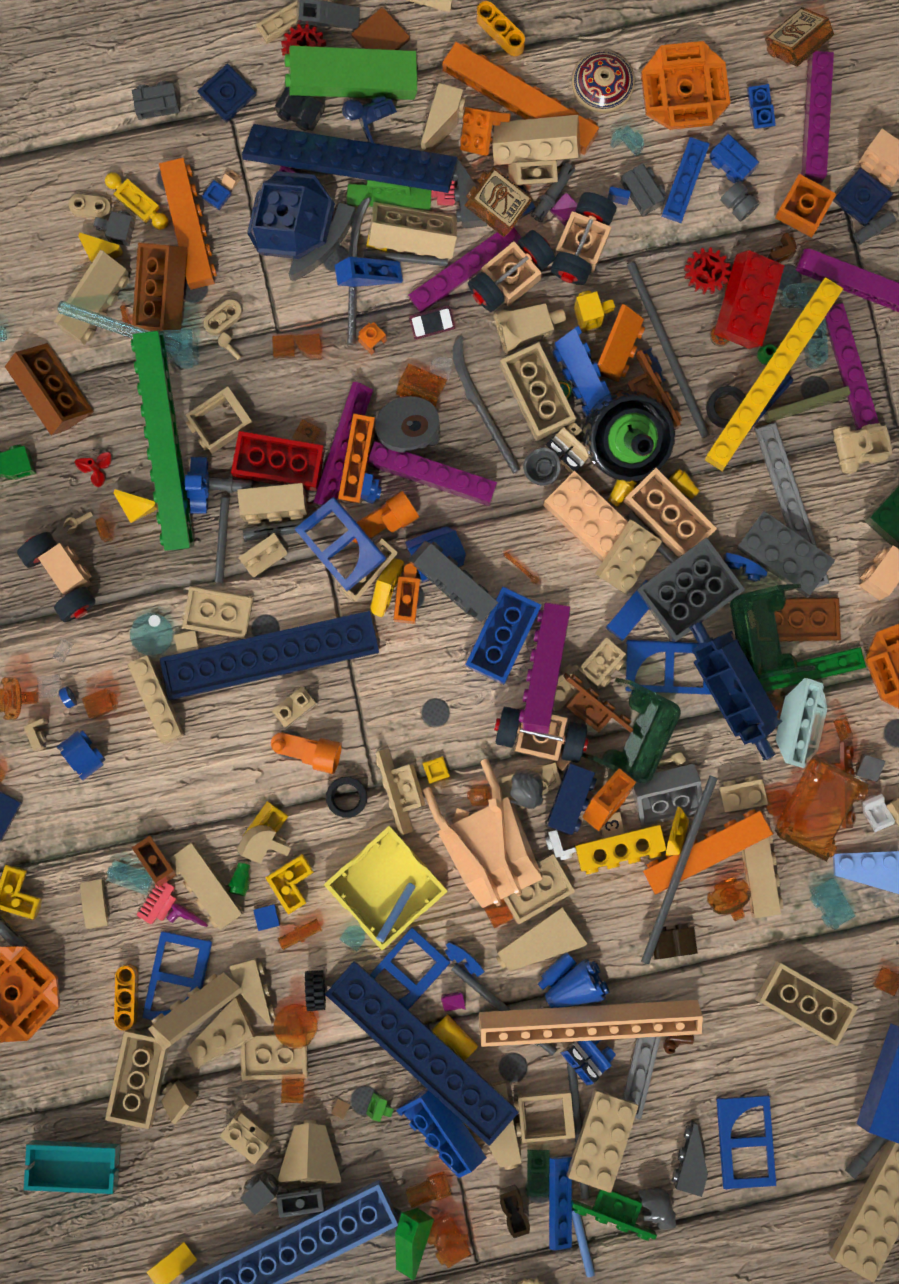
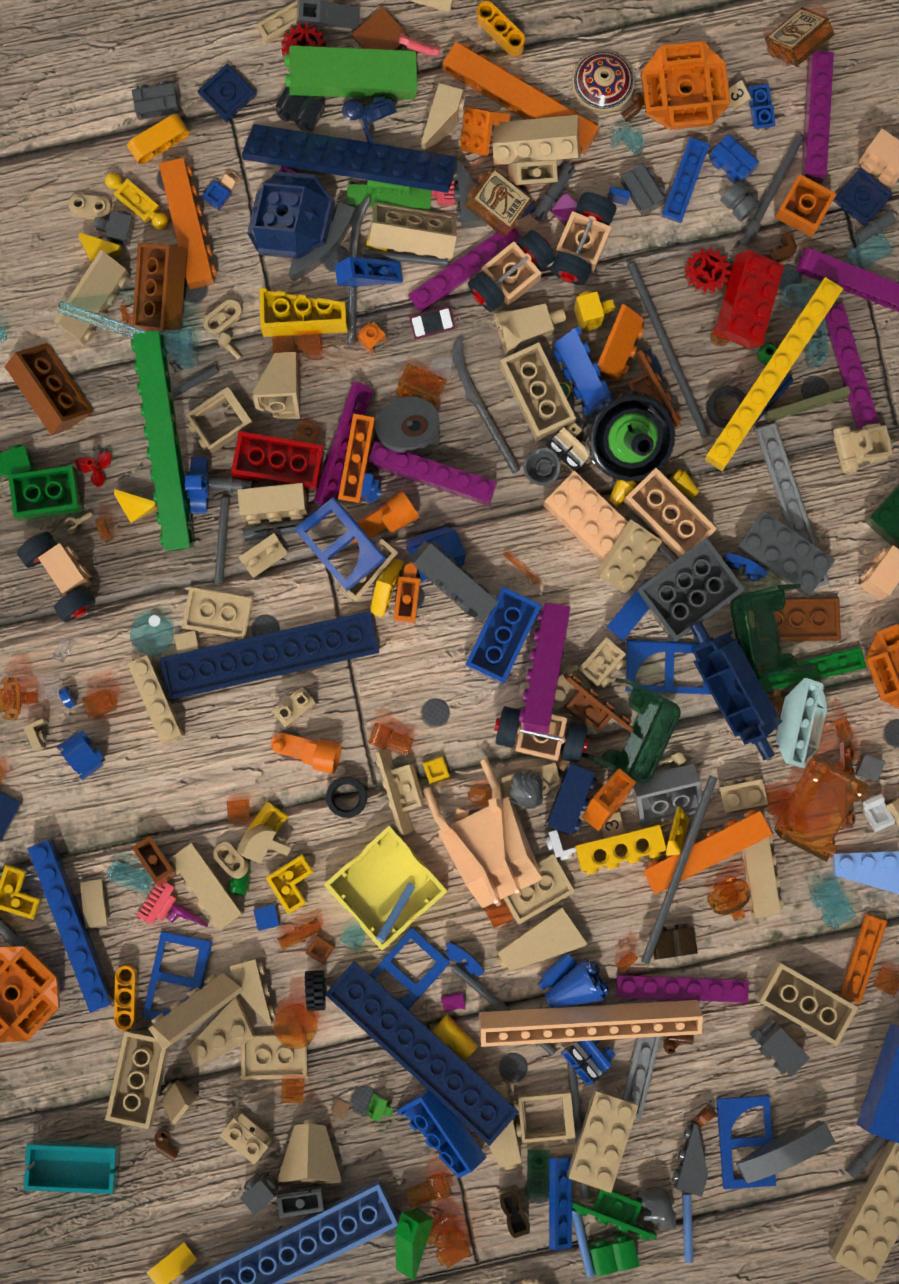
none -> green brick [8,465,83,521]
none -> blue brick [27,839,114,1013]
none -> light orange beam [127,114,190,164]
none -> reddish brown arm [154,1130,179,1161]
none -> dark grey bar [172,365,219,398]
none -> tan plate [213,842,249,879]
none -> clear orange tile [227,799,251,823]
none -> tan slope [253,352,300,420]
none -> yellow wedge [259,288,348,337]
none -> dark orange tile [305,934,335,965]
none -> clear orange piece [368,723,414,757]
none -> coral piece [399,33,440,56]
none -> green brick [589,1234,640,1276]
none -> clear orange tile [615,951,638,974]
none -> magenta plate [616,975,749,1003]
none -> reddish brown arm [621,93,644,122]
none -> medium blue bar [682,1193,693,1263]
none -> dark orange tile [694,1104,716,1127]
none -> tan tile [729,80,753,111]
none -> dark grey slope [736,1121,836,1183]
none -> dark grey bar [740,134,804,247]
none -> dark grey hinge [749,1017,810,1077]
none -> orange tile [839,913,887,1004]
none -> clear light blue tile [845,233,893,269]

